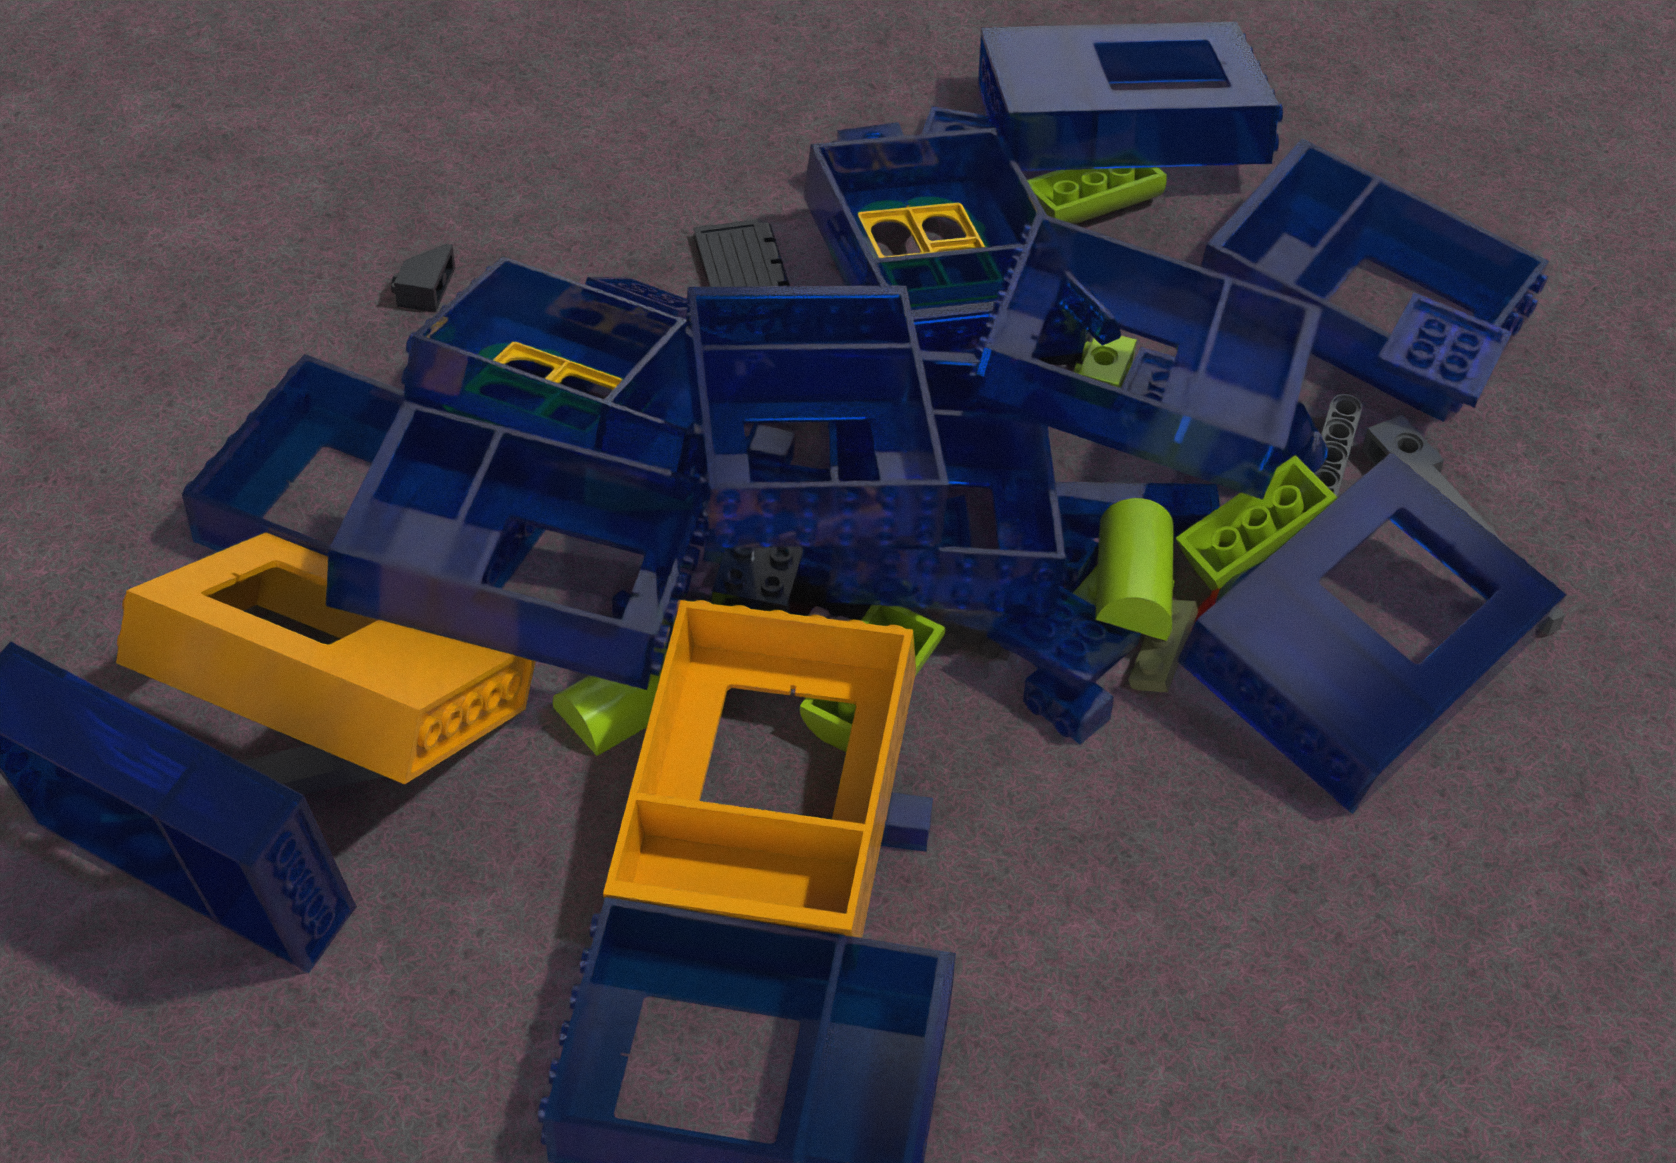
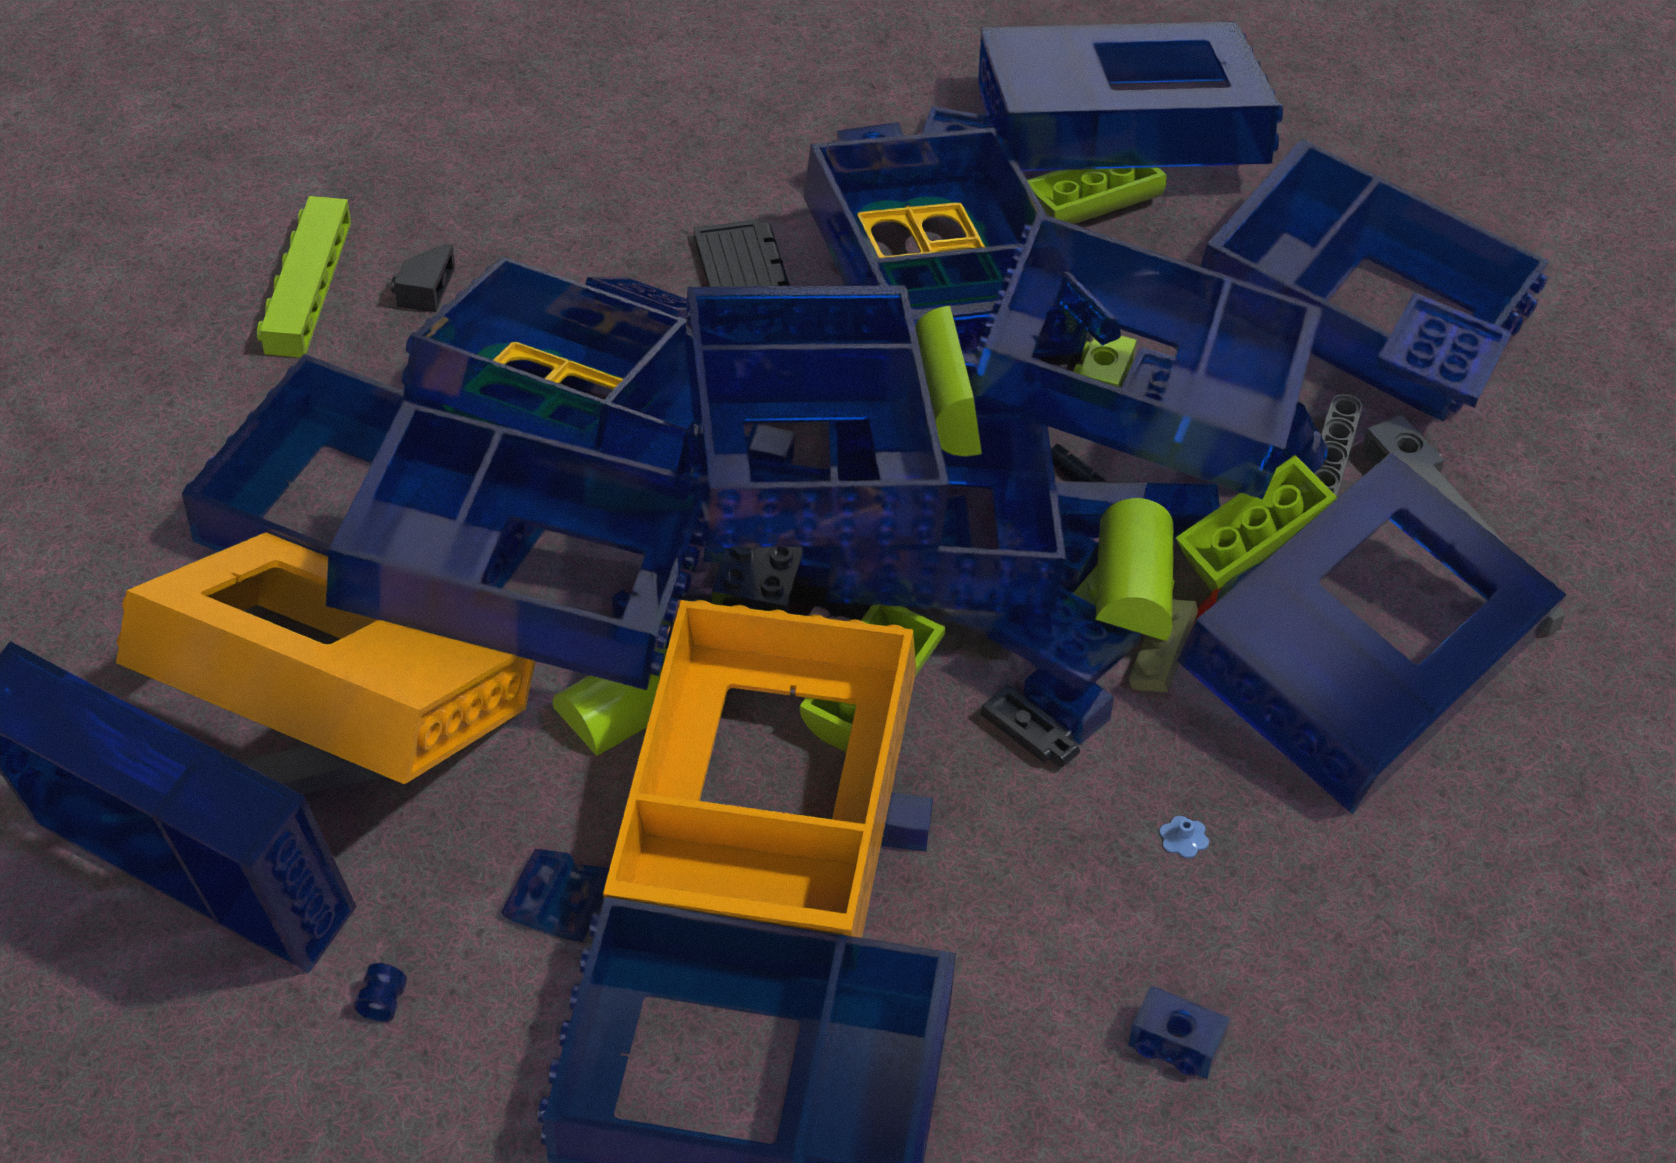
none -> lime brick [257,196,351,358]
none -> clear blue wheel [353,963,407,1022]
none -> clear blue slope [501,849,610,943]
none -> lime brick [911,305,982,456]
none -> black hinge [981,684,1080,767]
none -> black axle [1047,444,1107,496]
none -> clear blue brick [1128,985,1231,1079]
none -> medium blue plant [1159,816,1209,859]

